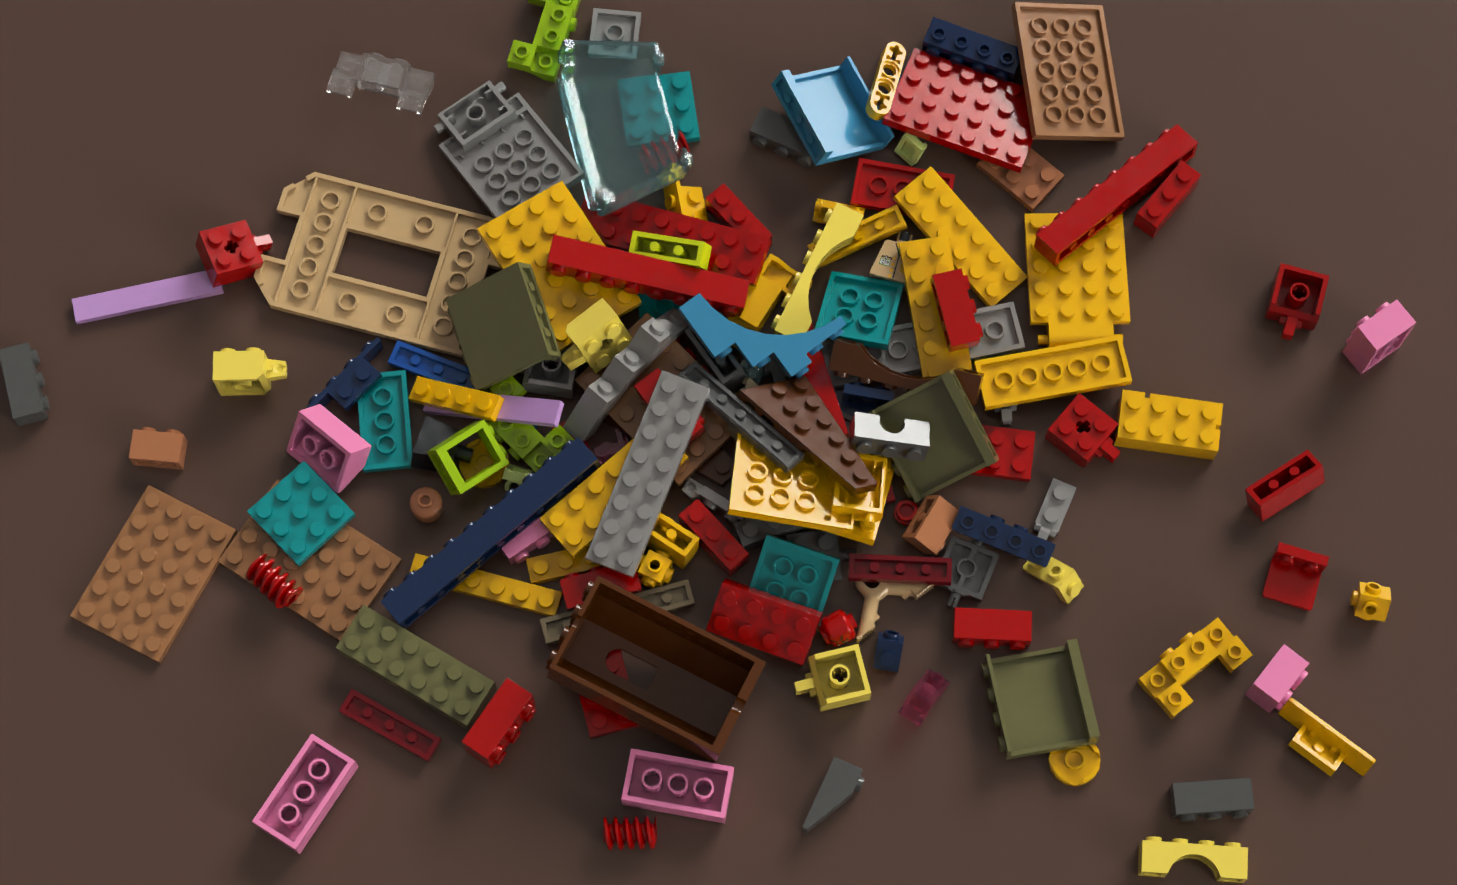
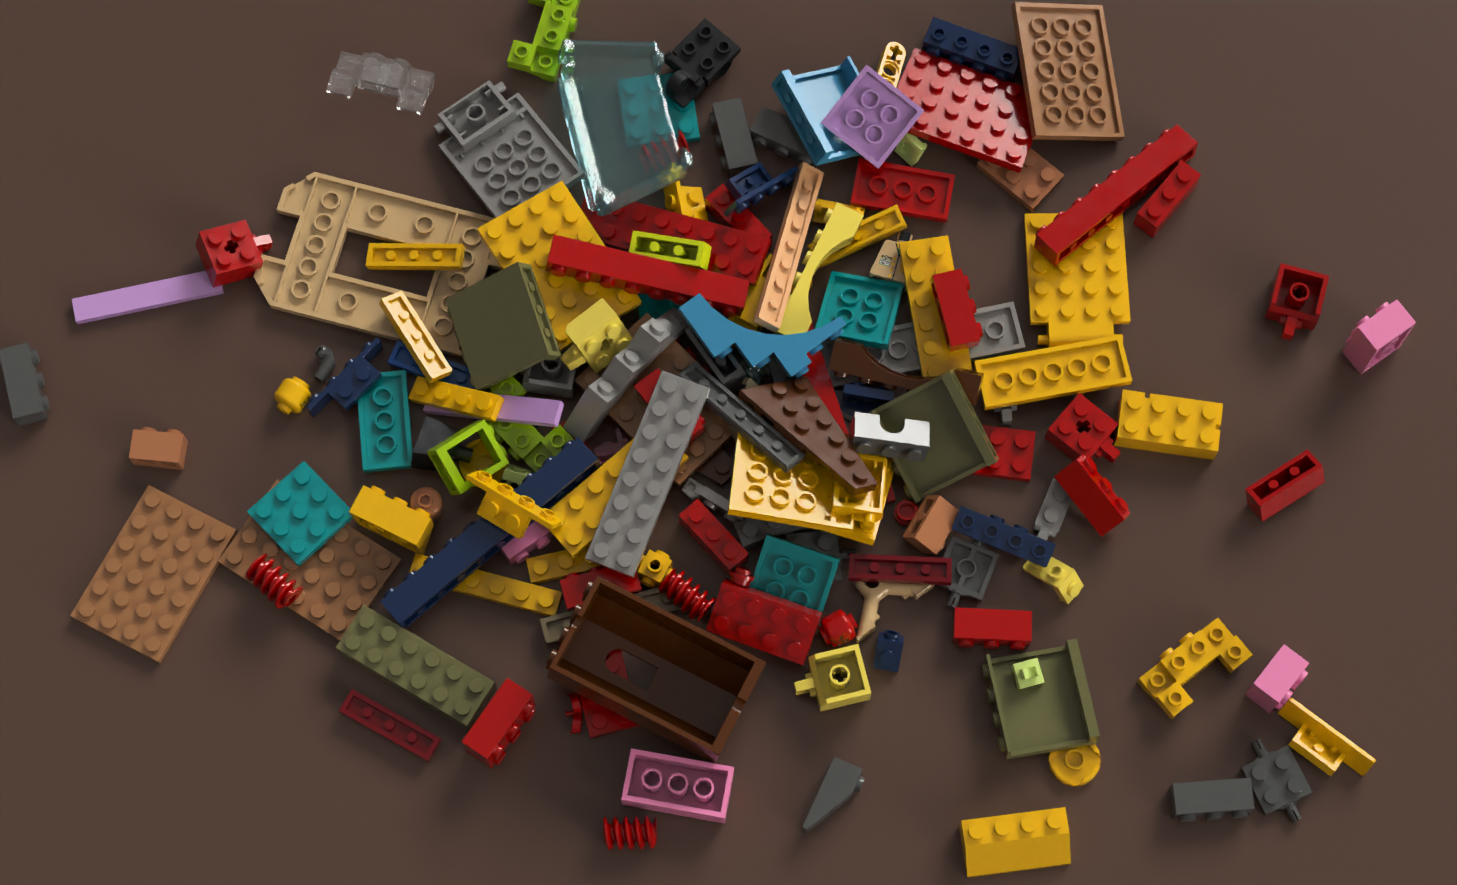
light yellow hinge [212,347,287,396] -> none
bright pink brick [252,734,359,854] -> none
bright pink slope [286,404,372,493] -> none
light grey plate [588,8,642,60] -> none
yellow brick [647,512,700,570] -> none
yellow plate [893,166,1027,307] -> none
clear pink slope [898,669,950,727] -> none
light yellow arch [1138,836,1248,883] -> none
red bracket [1262,542,1329,611] -> none
yellow brick [1350,581,1391,622] -> none
none -> yellow head [274,376,311,415]
none -> dark grey arm [313,345,336,383]
none -> yellow slope [349,485,434,555]
none -> yellow plate [365,243,465,270]
none -> yellow plate [379,291,453,384]
none -> yellow bracket [465,470,562,539]
none -> red piece [565,693,583,734]
none -> red piece [658,568,716,622]
none -> black plate [664,18,741,109]
none -> dark grey brick [709,97,758,179]
none -> dark blue bracket [724,162,799,217]
none -> red plate [729,566,755,586]
none -> light nougat plate [754,162,824,333]
none -> lavender plate [821,64,925,169]
none -> yellow slope [959,807,1071,877]
none -> yellowish green tile [1011,658,1045,690]
none -> red brick [1054,454,1130,537]
none -> dark grey plate [1241,738,1313,823]

